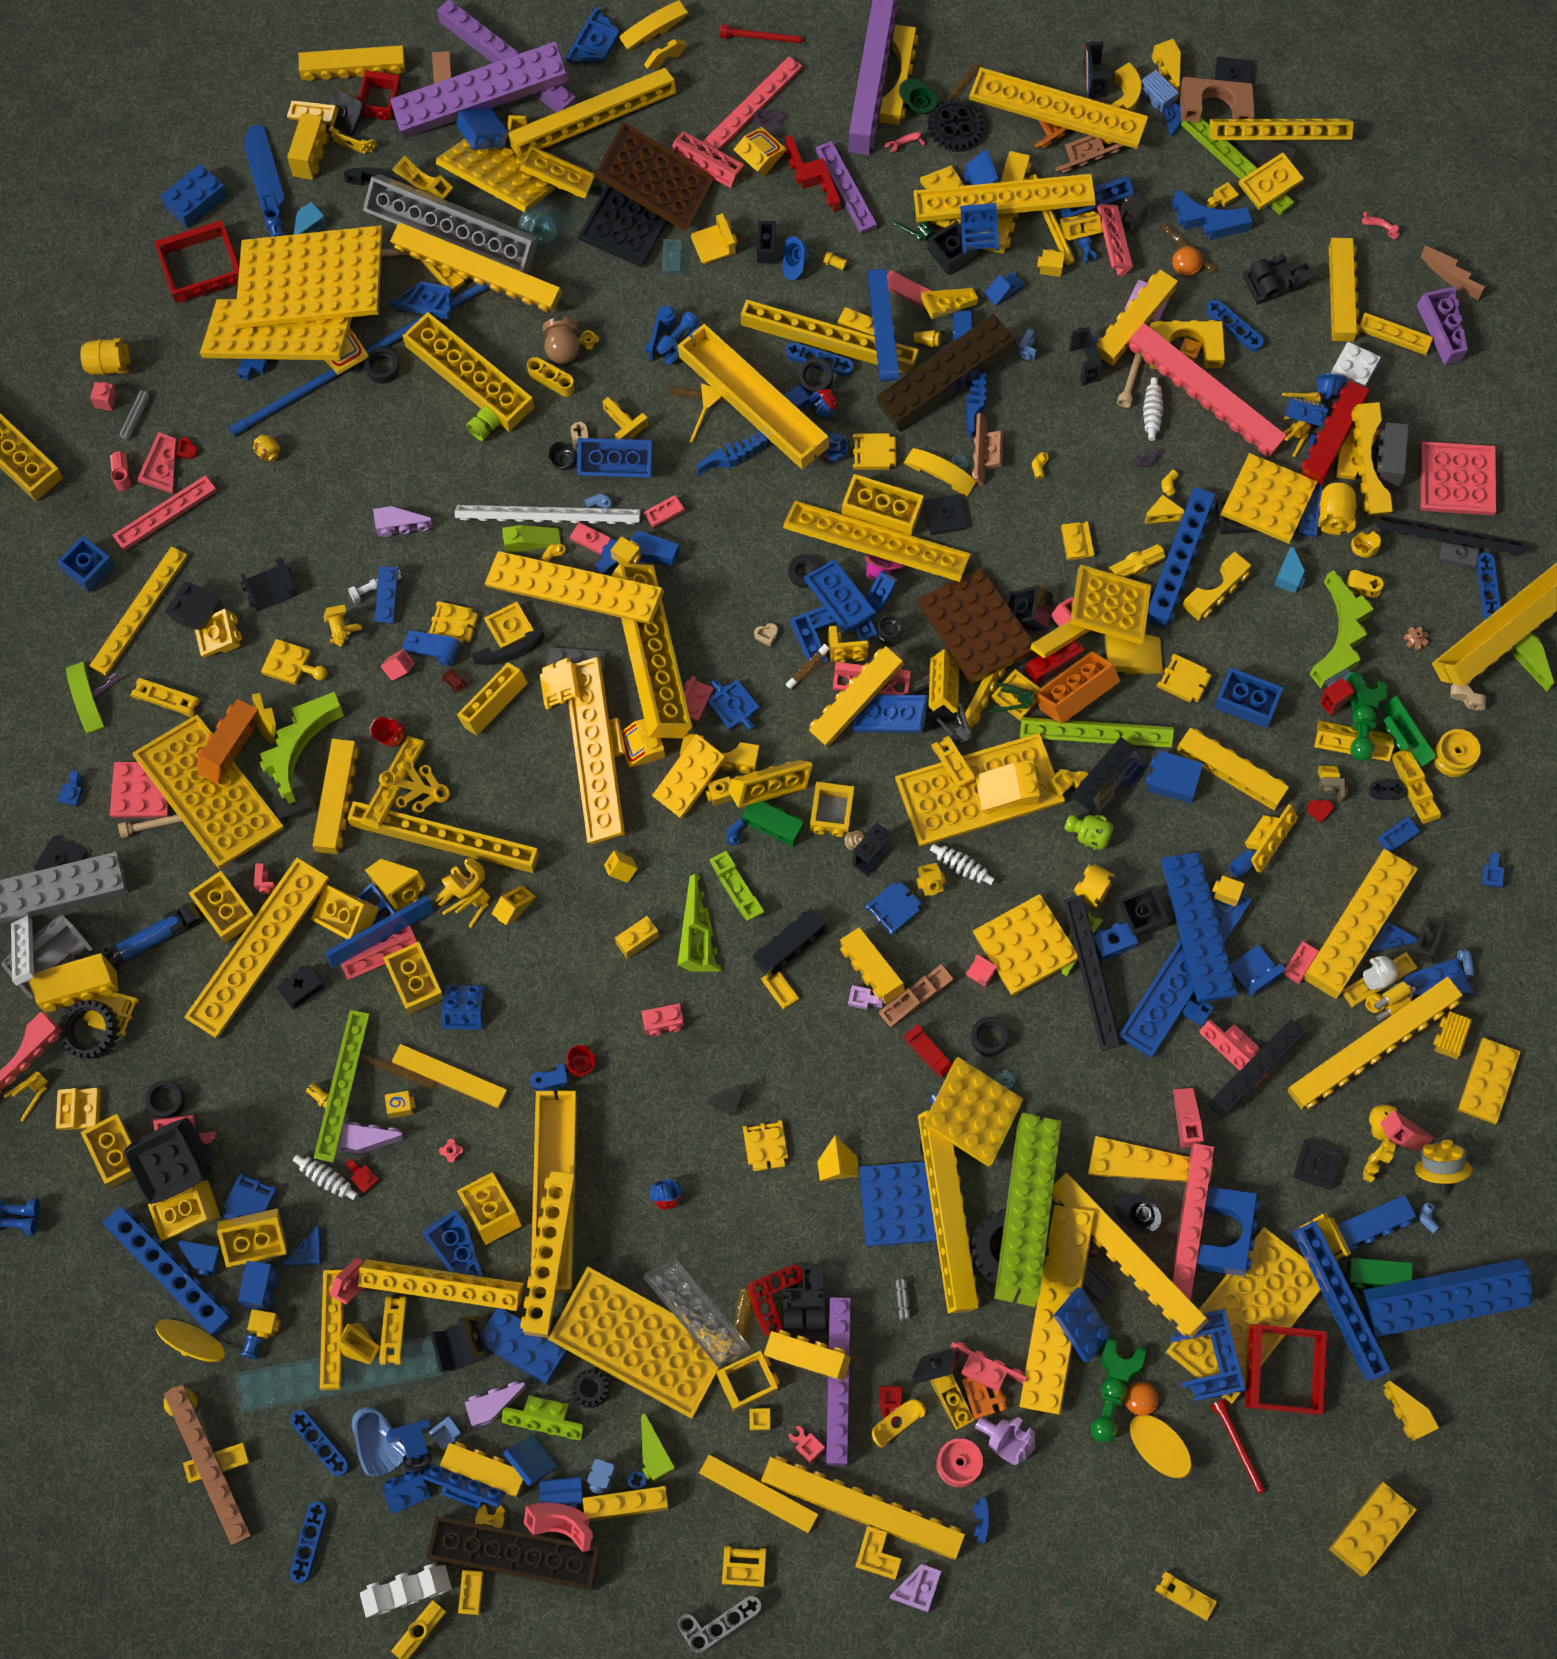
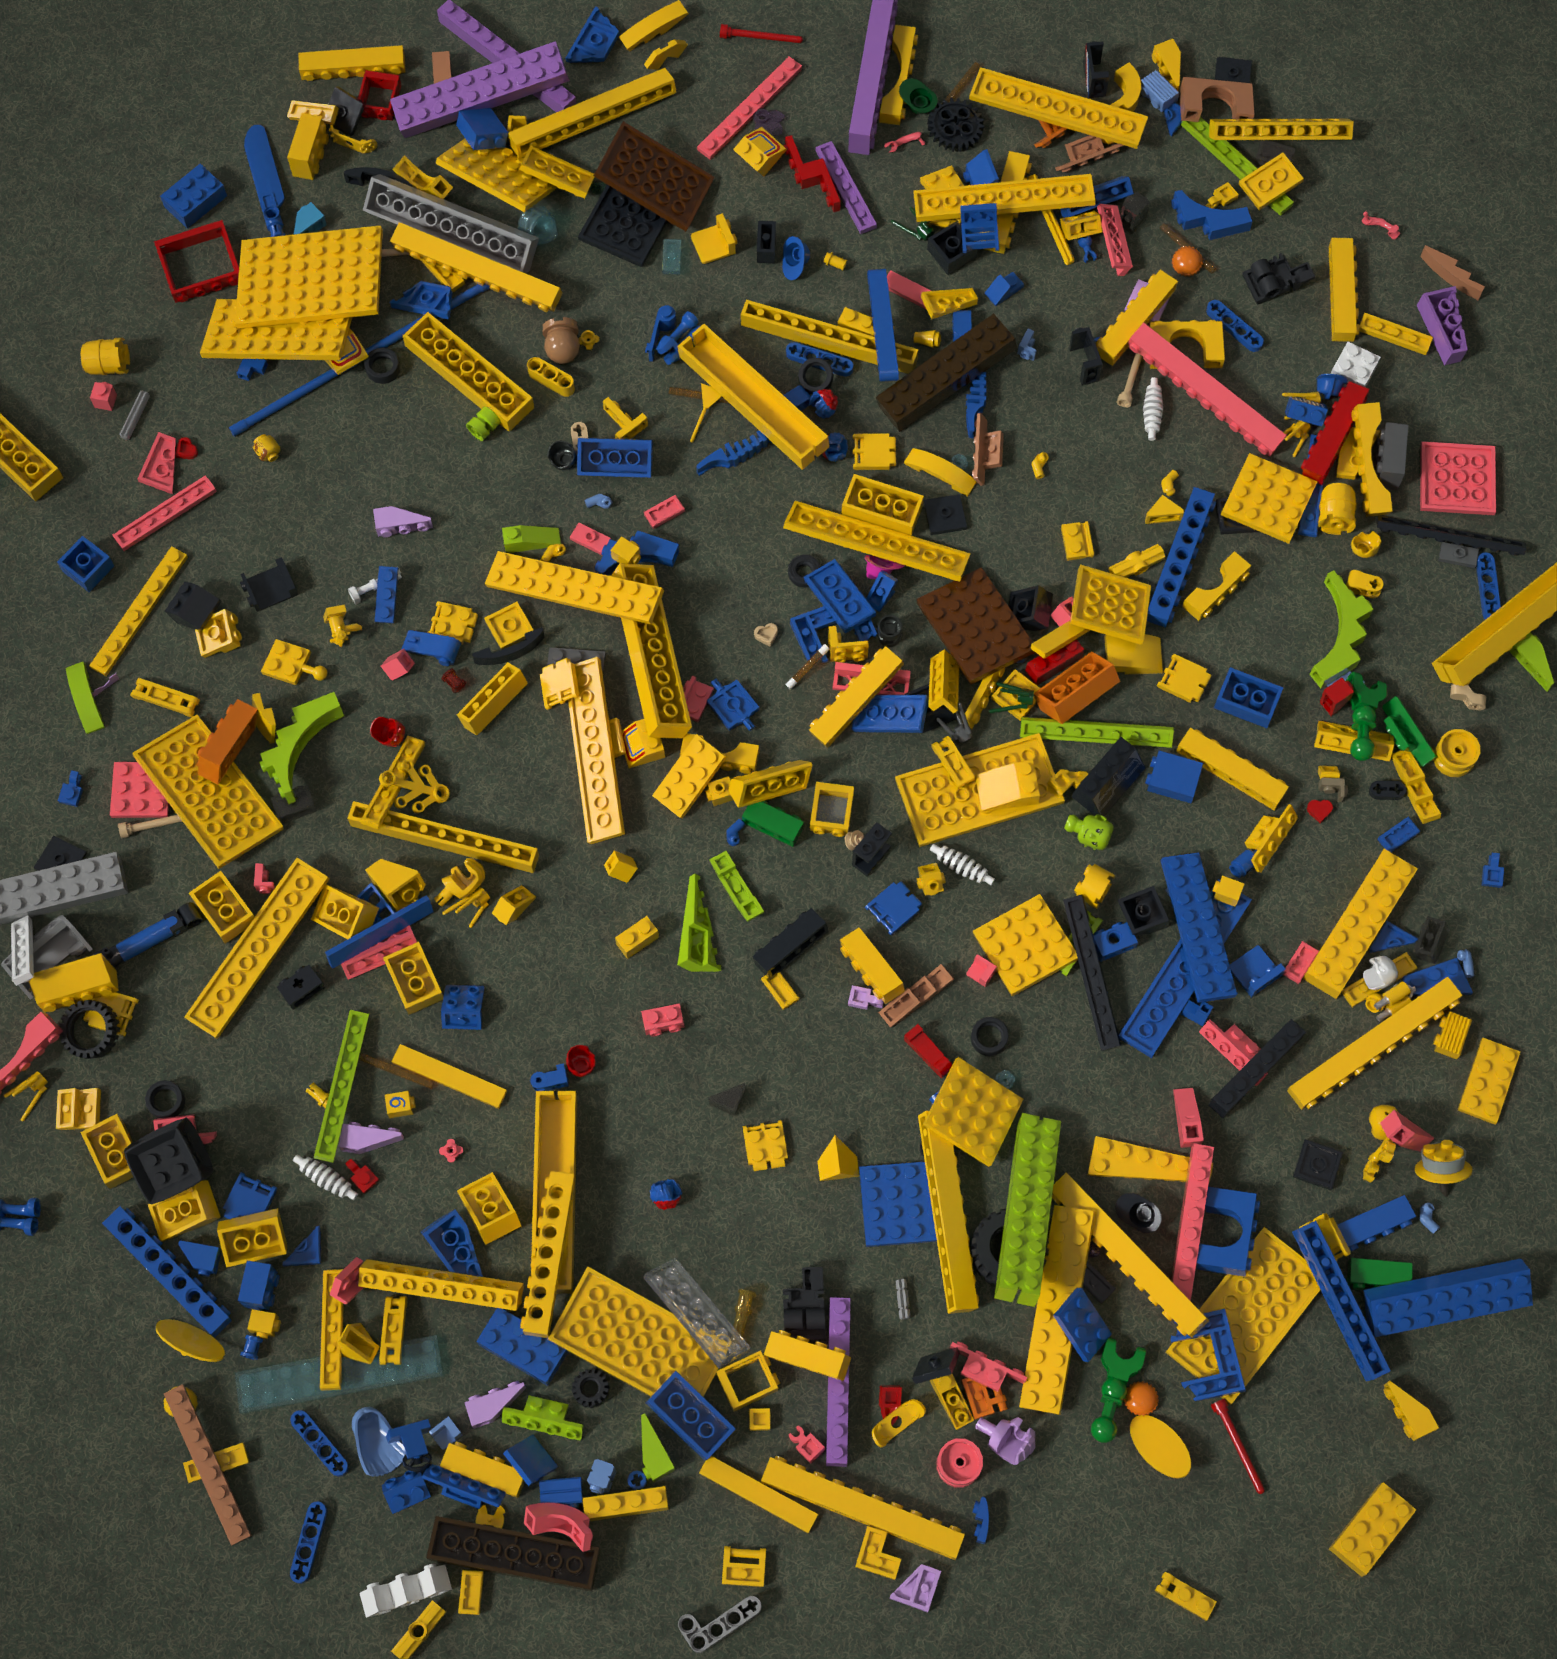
coral piece [110,451,131,491] -> none
yellow brick [312,739,359,854] -> none
black panel [430,1316,488,1372] -> none
white plate [455,505,641,524] -> none
coral fence [671,131,744,188] -> none
red beam [748,1265,803,1337] -> none
yellow brick [1037,250,1064,277] -> none
clear purple arm [1134,448,1160,468] -> none
light orange plate [1180,338,1202,361] -> none
red window [1245,1324,1329,1415] -> none
dark azure slope [1275,547,1305,593] -> none
nougat plant [1404,627,1428,650] -> none
none -> blue brick [645,1371,735,1461]

